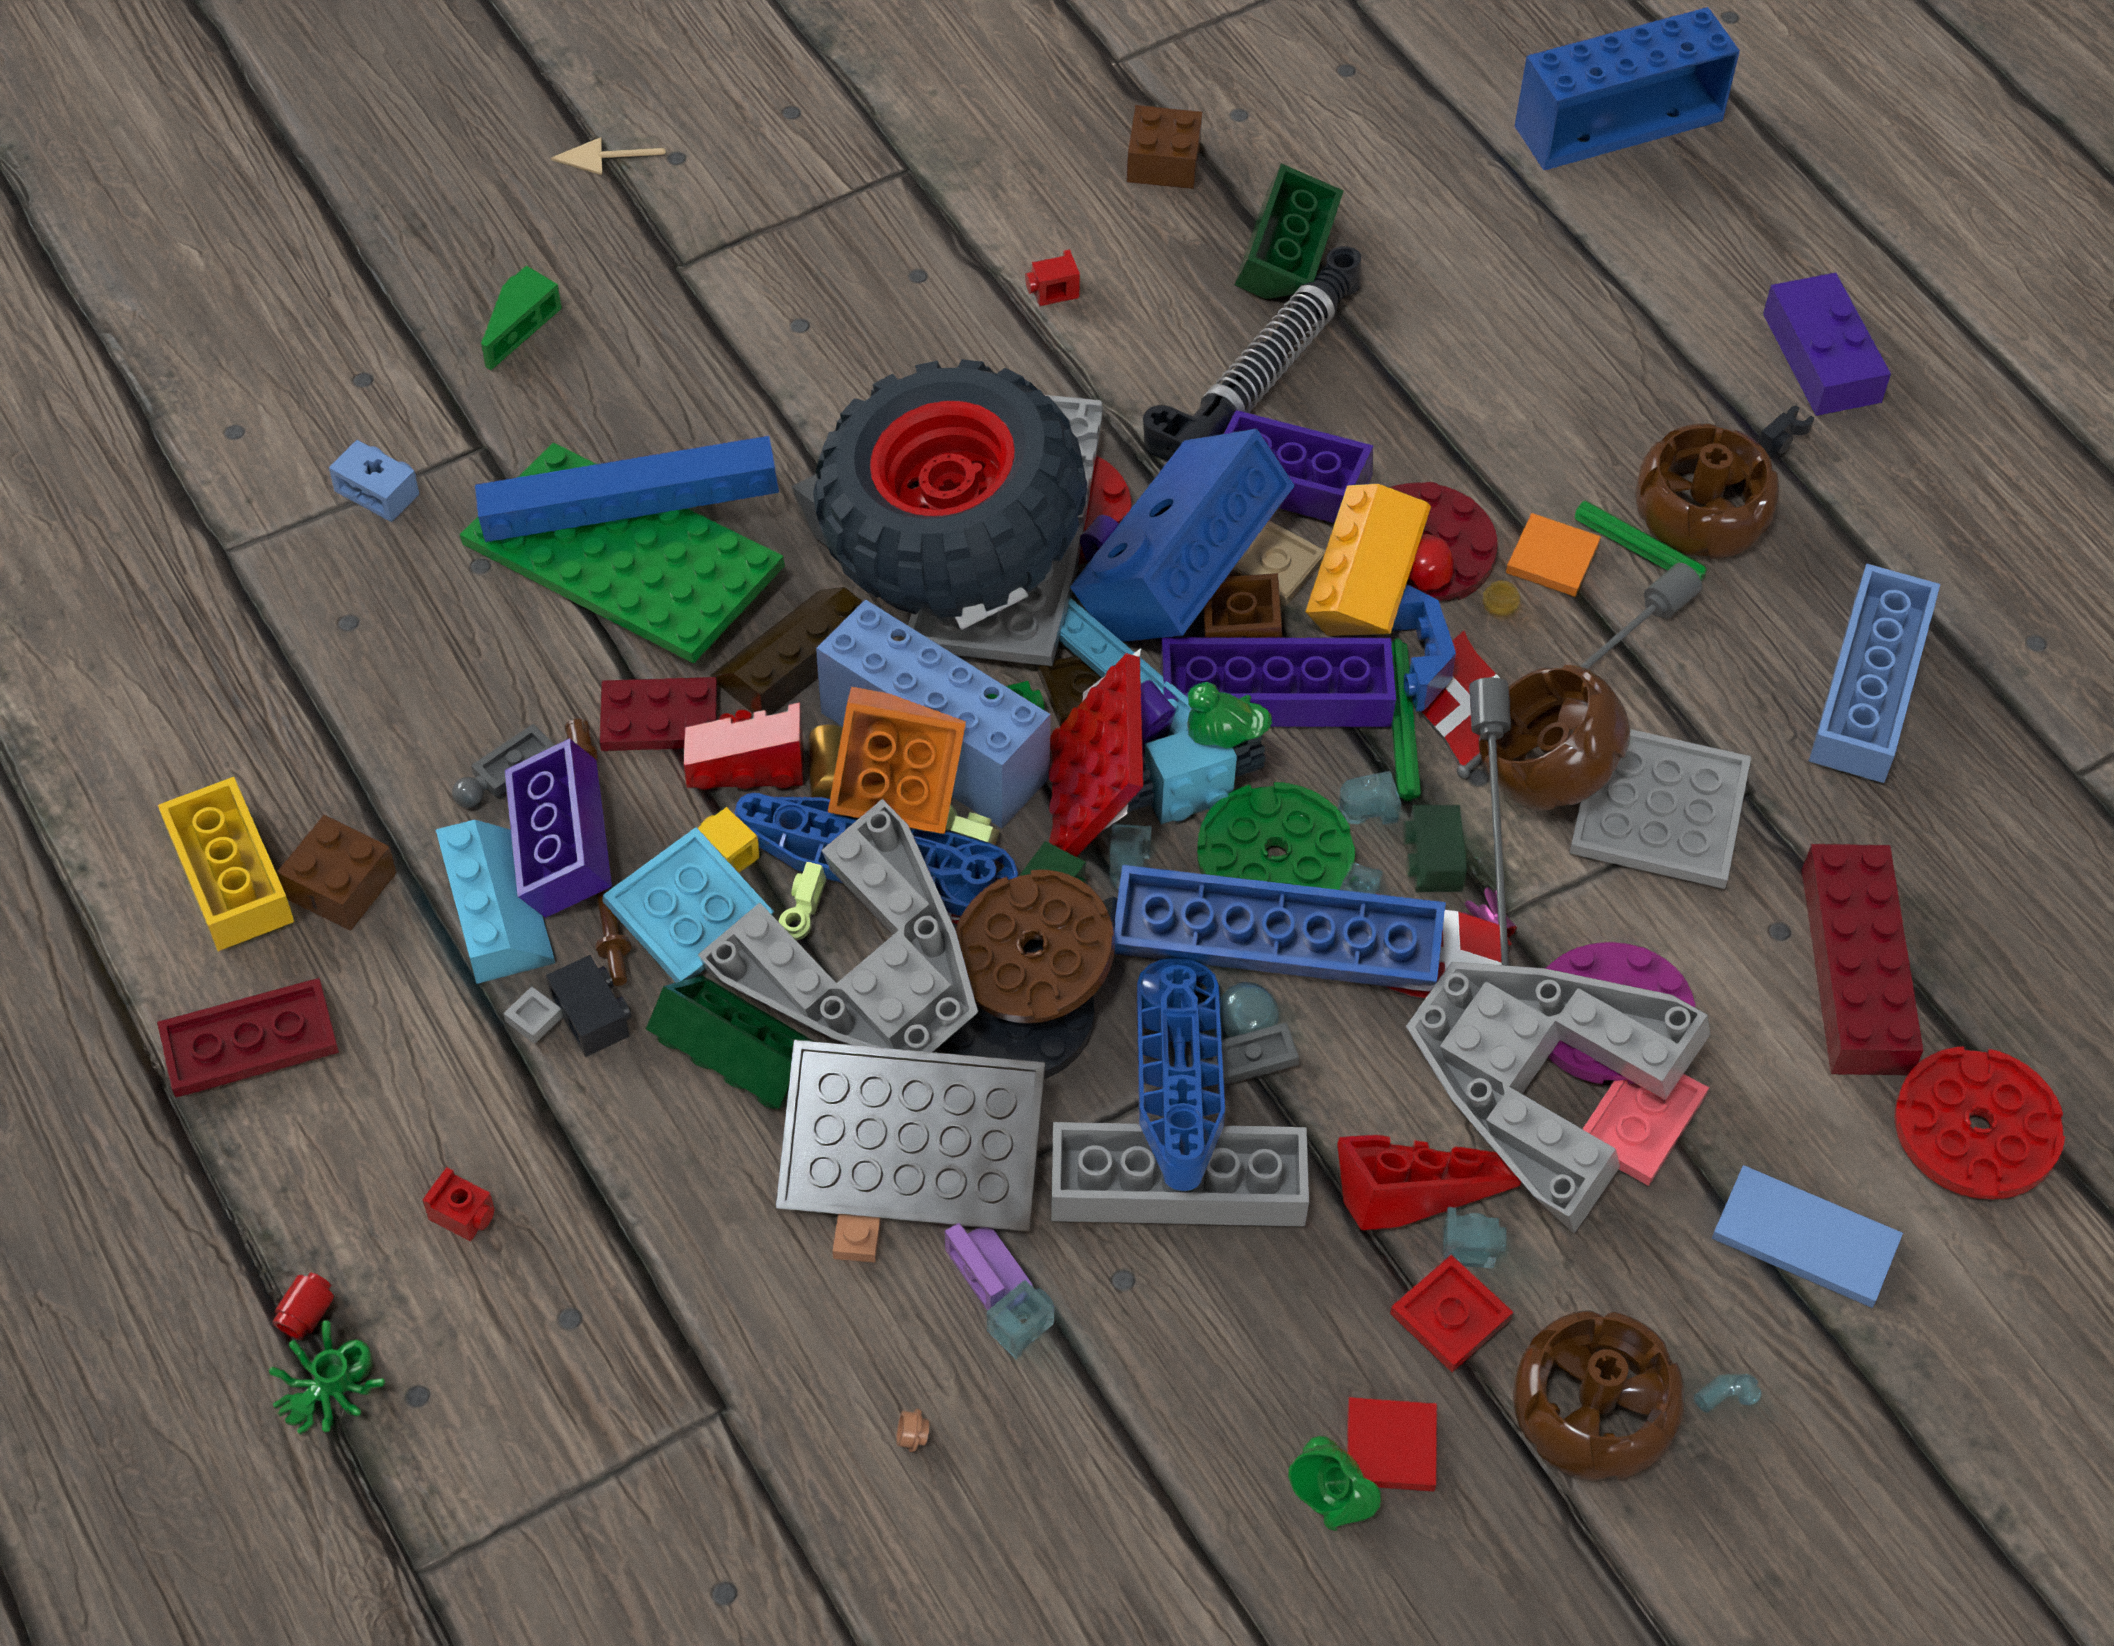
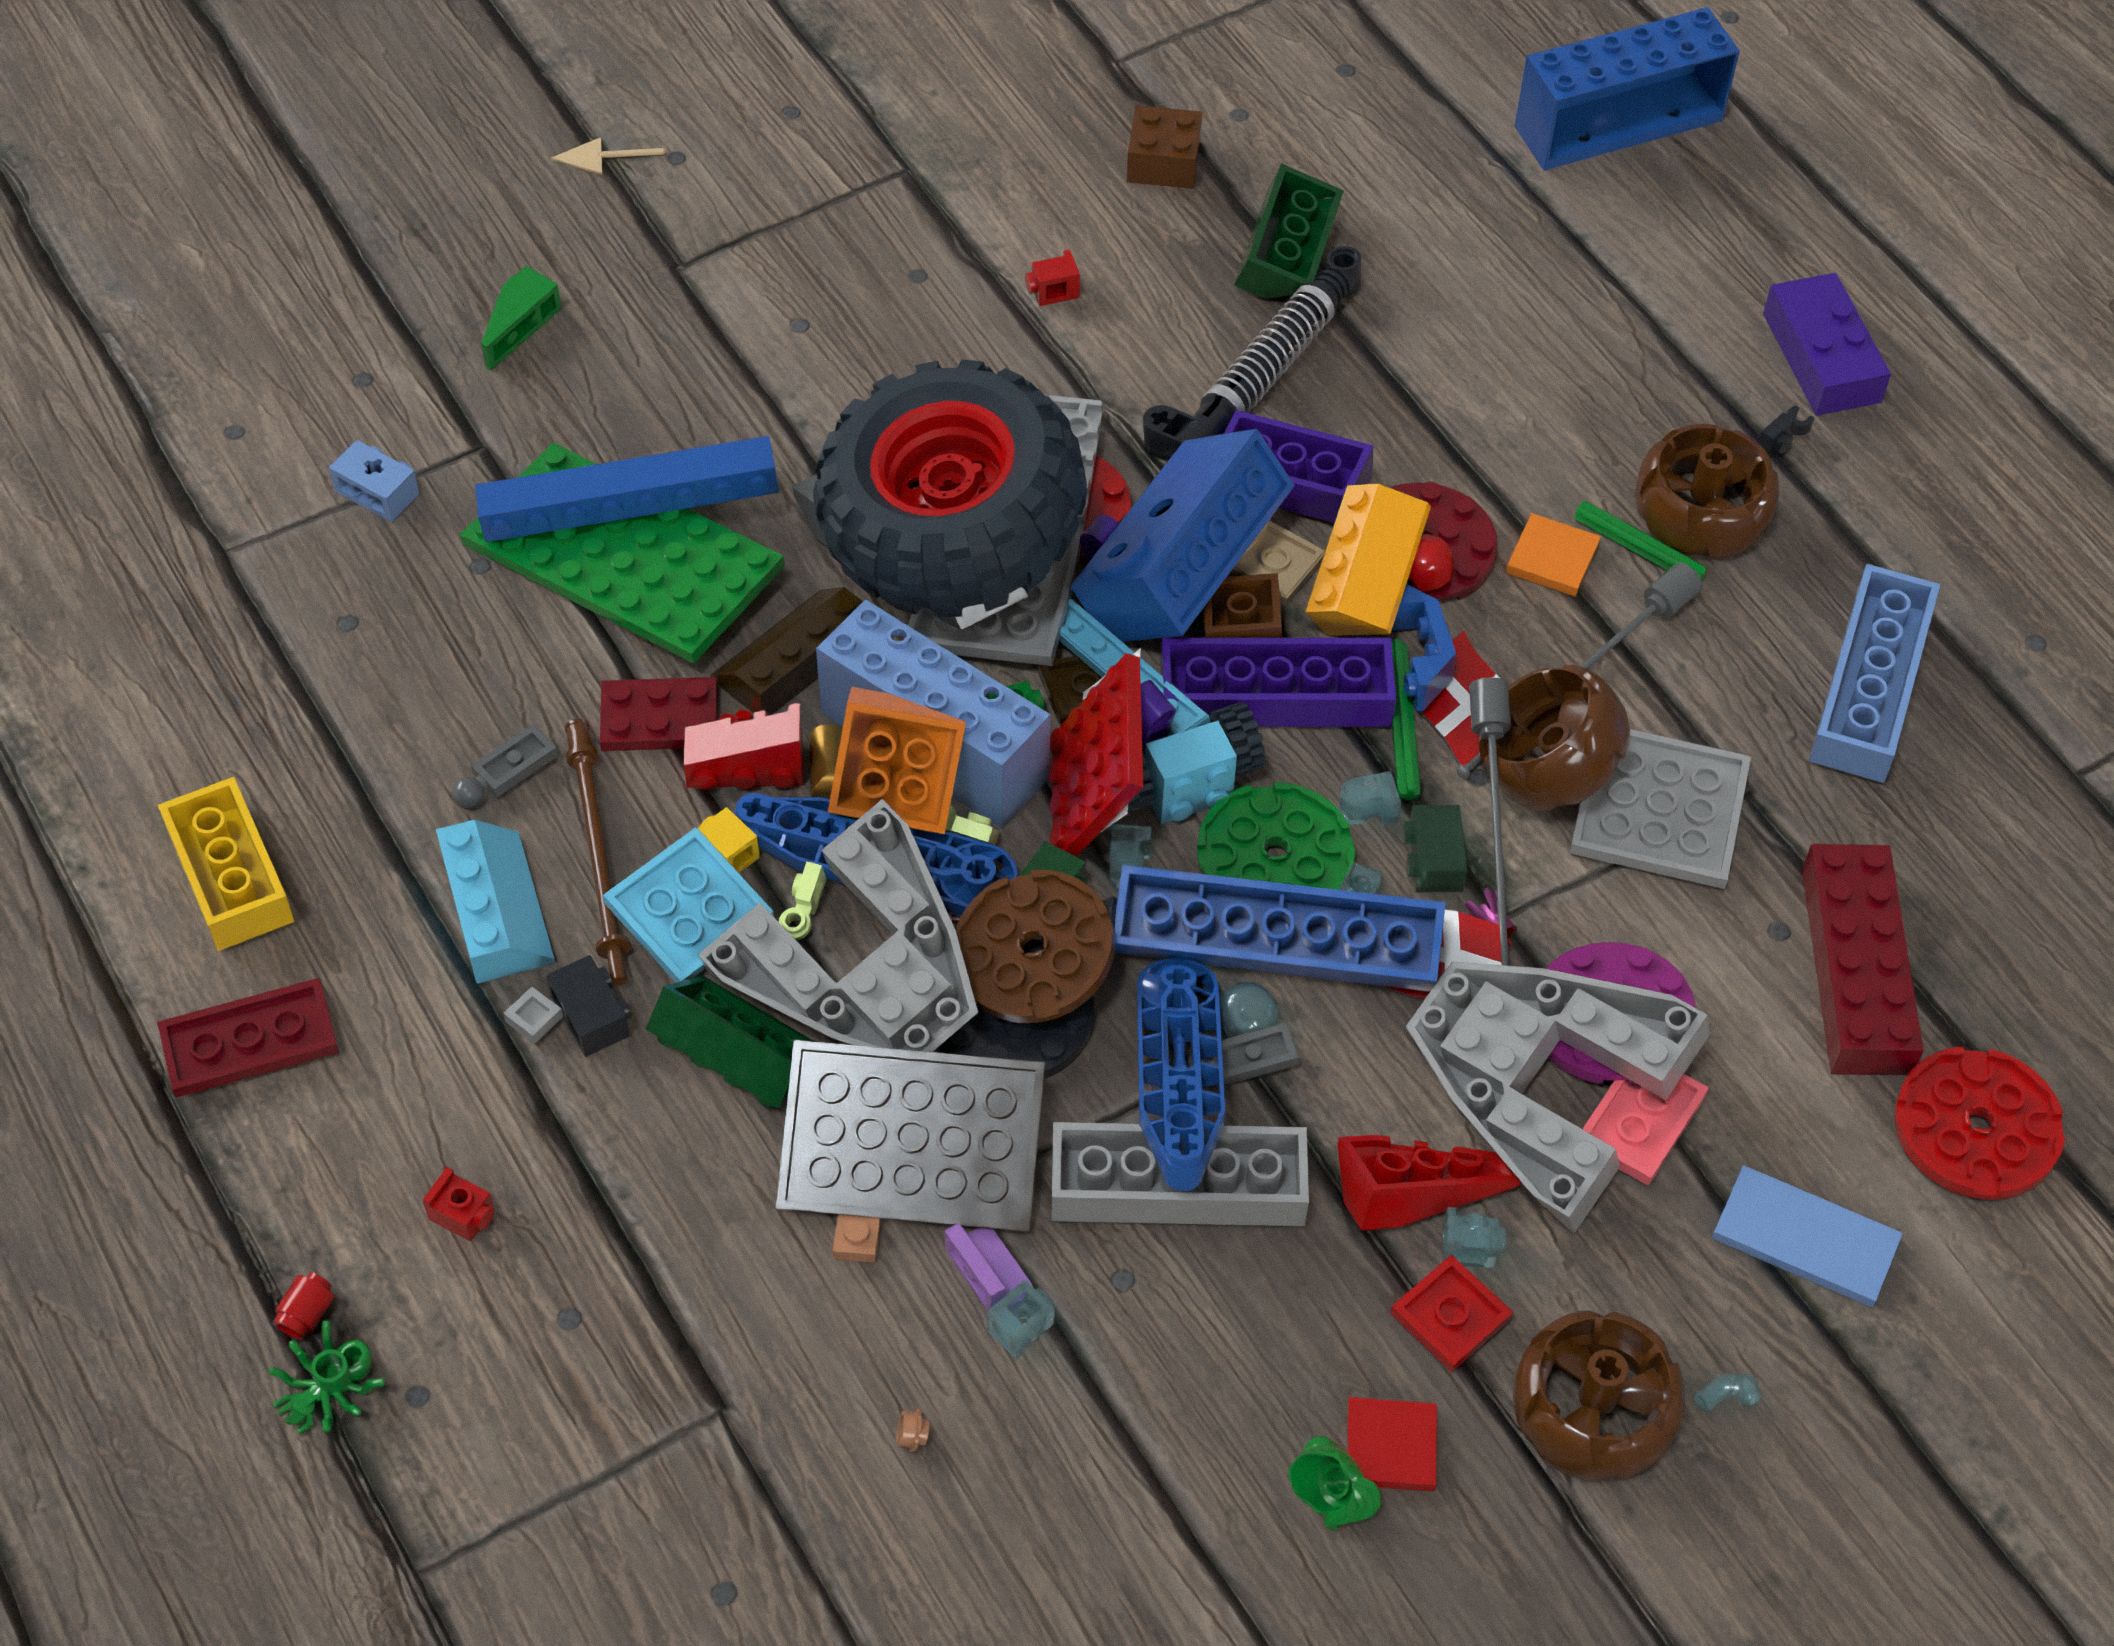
reddish brown brick [277,815,397,931] -> none
dark purple brick [505,738,612,918] -> none
green hair [1187,682,1272,749] -> none
clear yellow plate [1482,580,1520,616] -> none

